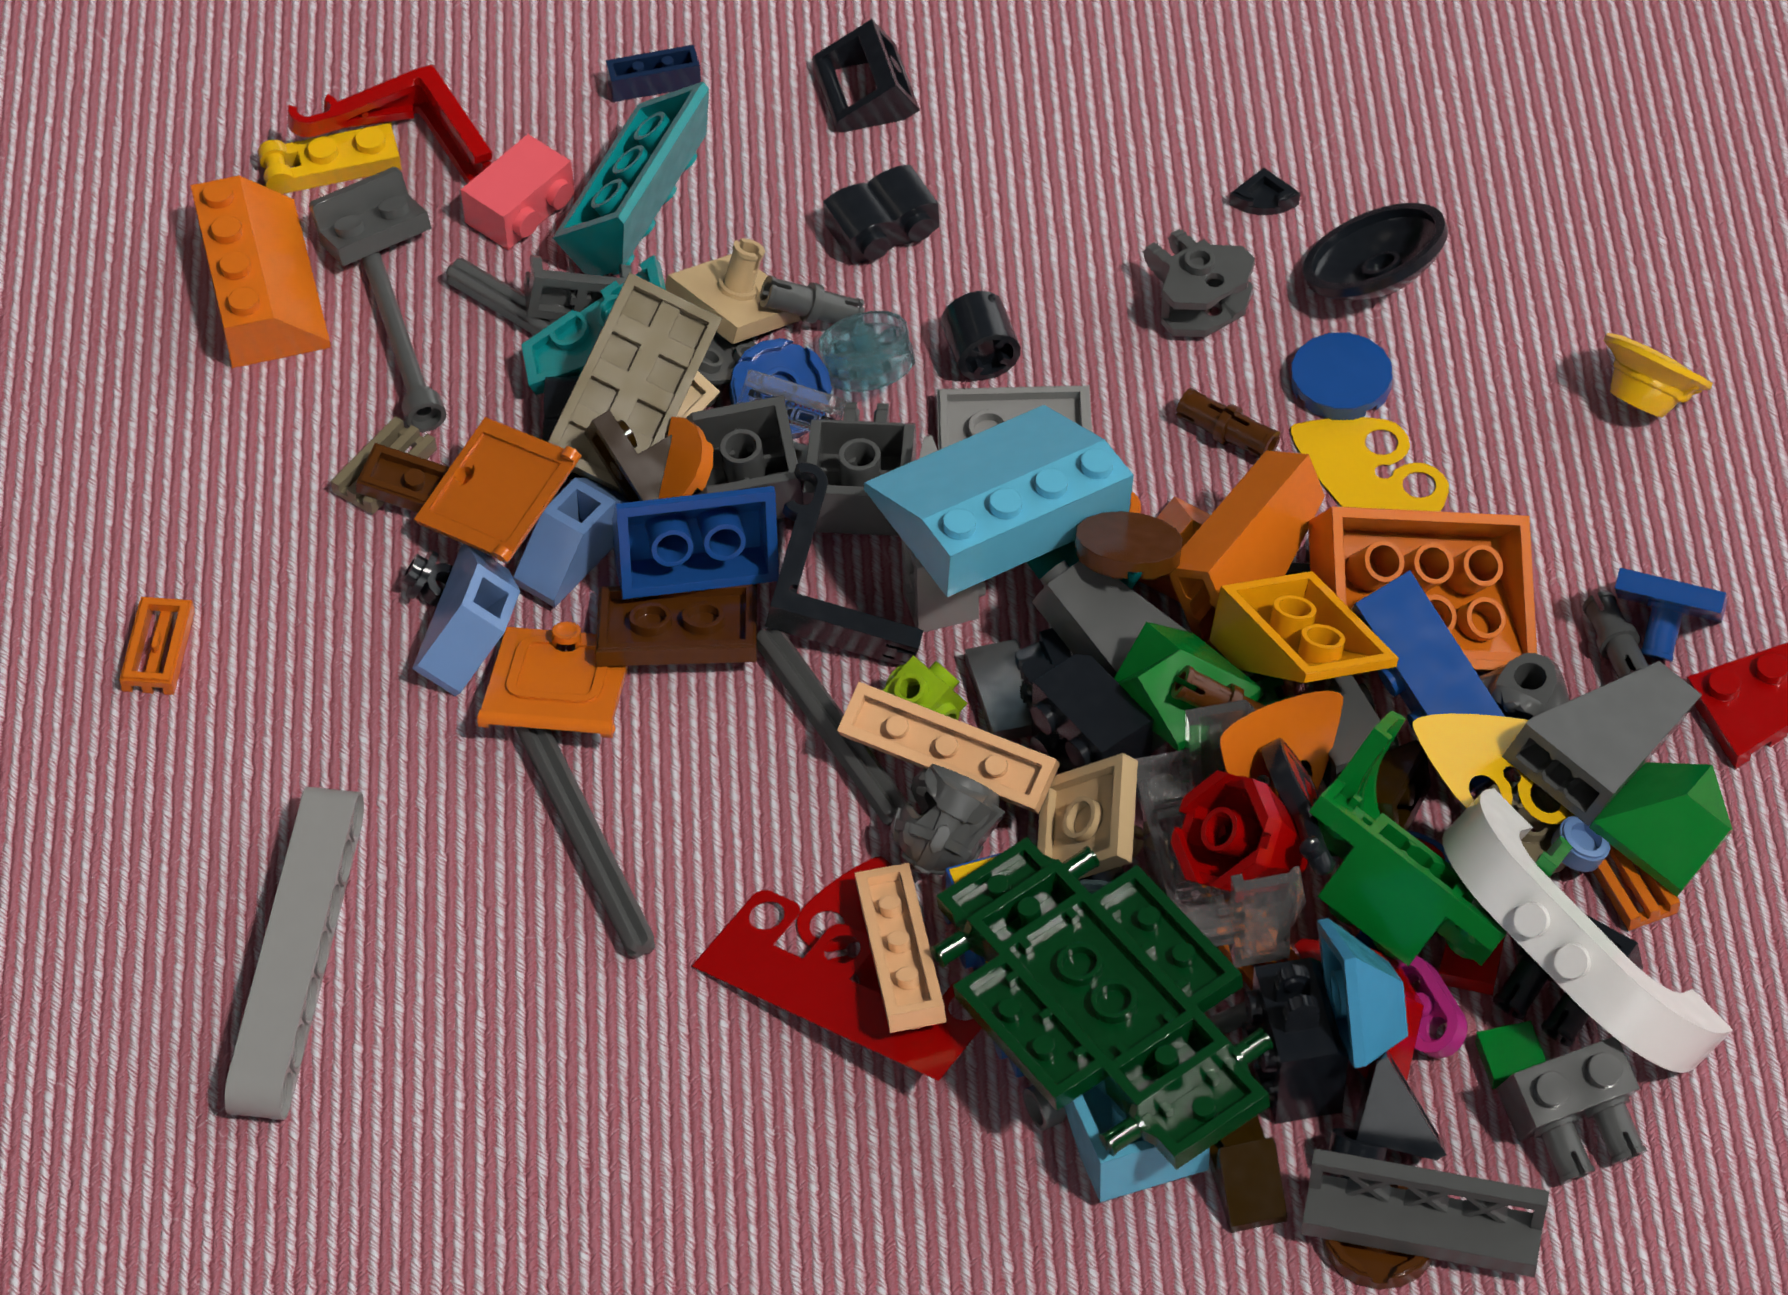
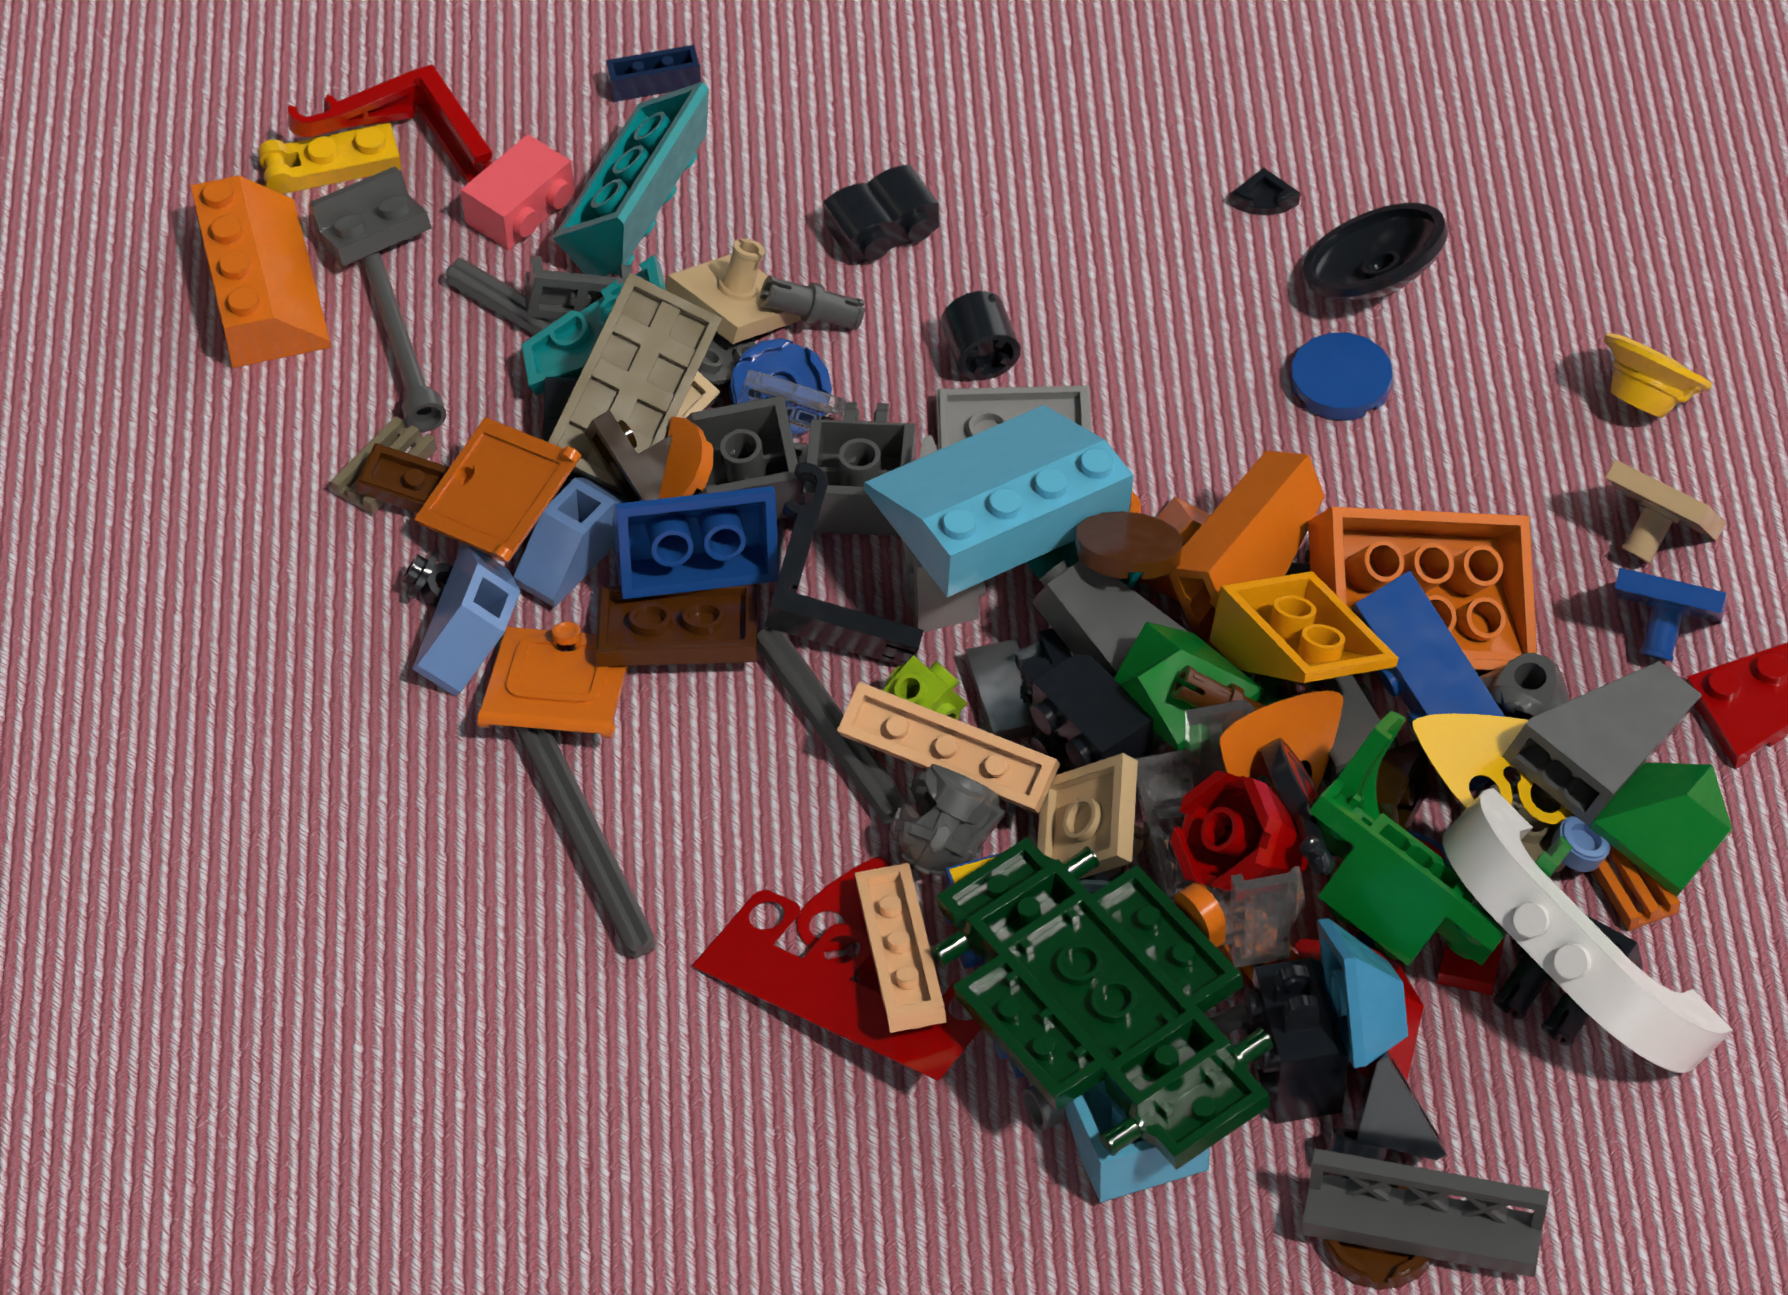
orange tile [119,597,195,695] -> none
light grey beam [224,787,364,1120] -> none
black tile [812,19,920,132] -> none
clear light blue wheel [819,311,915,392] -> none
dark grey hinge [1142,229,1255,337] -> none
reddish brown pin [1176,388,1280,458] -> none
dark brown slope [1209,1115,1287,1233] -> none
yellow piece [1291,417,1449,511] -> none
dark pink plate [1394,956,1467,1058] -> none
green tile [1475,1021,1546,1090] -> none
dark grey brick [1496,1036,1647,1185] -> none
dark grey pin [1583,591,1649,679] -> none
none -> orange tile [1174,883,1226,947]
none -> tan tile [1605,459,1726,564]

